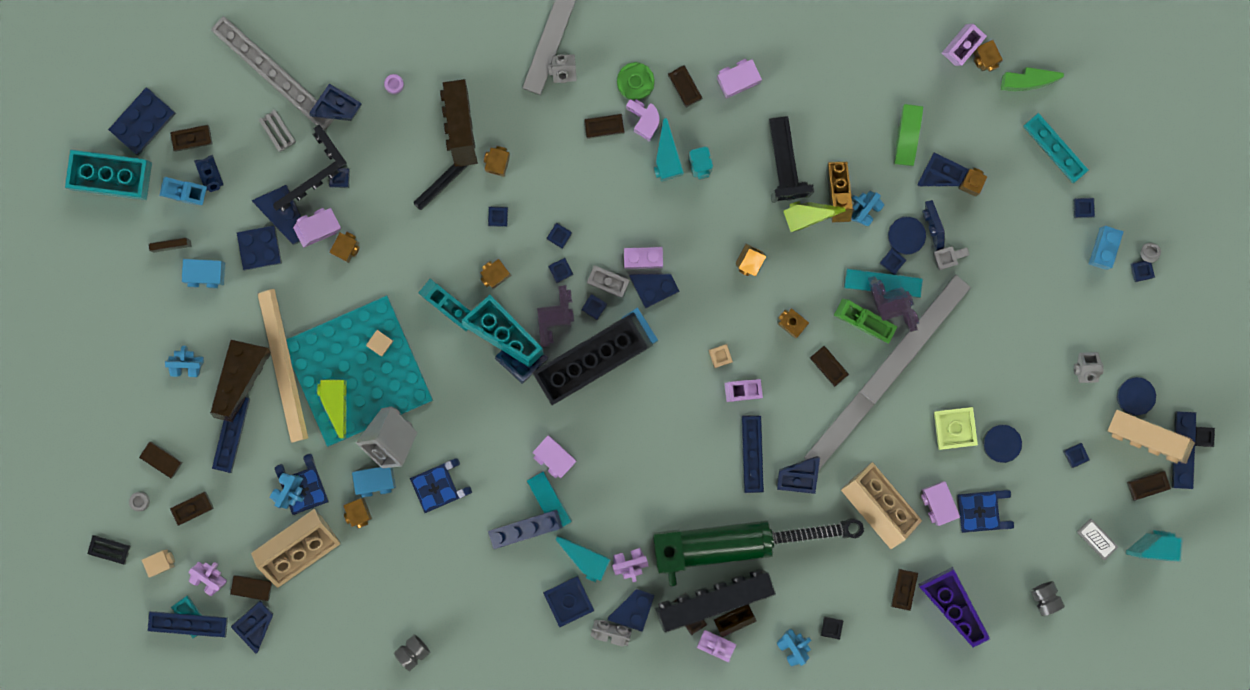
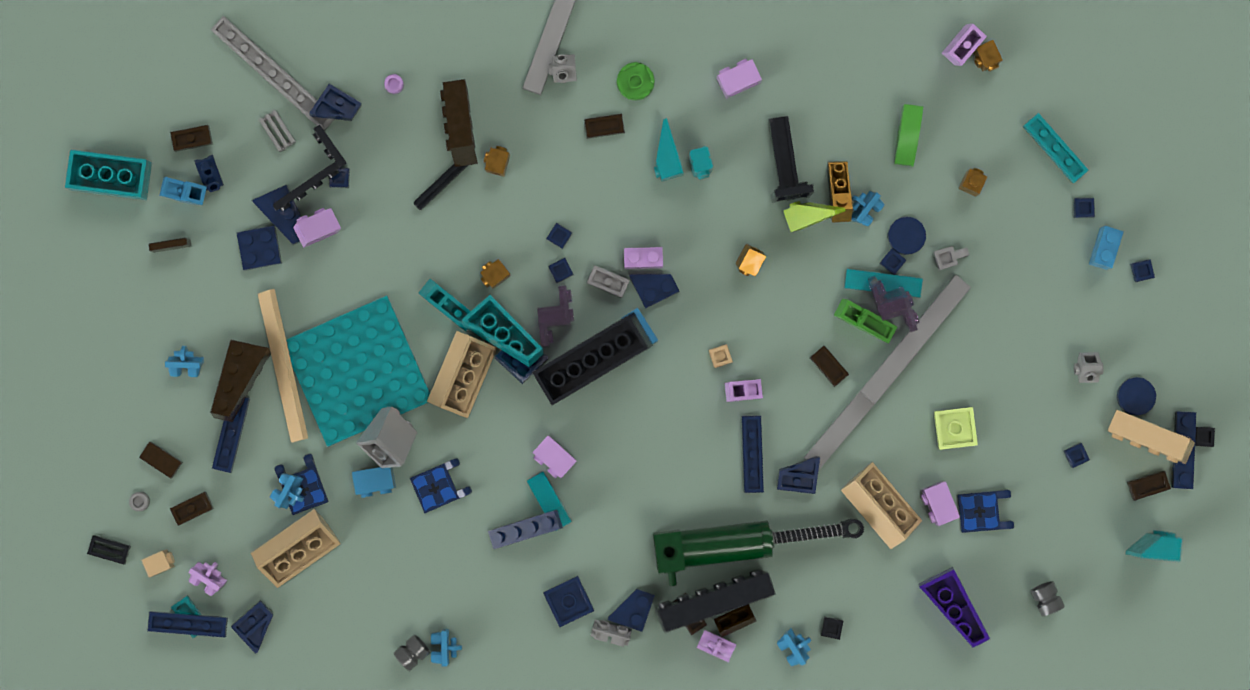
dark blue plate [108,87,176,155] -> none
dark azure brick [182,259,225,288] -> none
dark brown tile [230,575,272,601] -> none
lime slope [317,380,347,438] -> none
pearl gold brick [329,231,360,263] -> none
pearl gold brick [343,498,372,528] -> none
tan tile [366,330,393,357] -> none
dark blue tile [488,207,508,227] -> none
teal slope [556,536,610,582] -> none
dark blue tile [581,294,607,320] -> none
lavender hips [612,548,649,582] -> none
lavender brick [626,99,659,142] -> none
dark brown tile [668,65,703,108] -> none
pearl gold brick [778,308,809,339] -> none
dark brown plate [891,569,918,611] -> none
dark blue wing [917,152,968,187] -> none
dark blue wing [923,200,945,251] -> none
dark blue tile [983,425,1022,463] -> none
bright green slope [1000,67,1064,91] -> none
tile [1077,519,1118,560] -> none
light grey tile [1140,243,1161,263] -> none
none -> tan slope [427,331,497,418]
none -> dark azure hips [431,629,462,666]

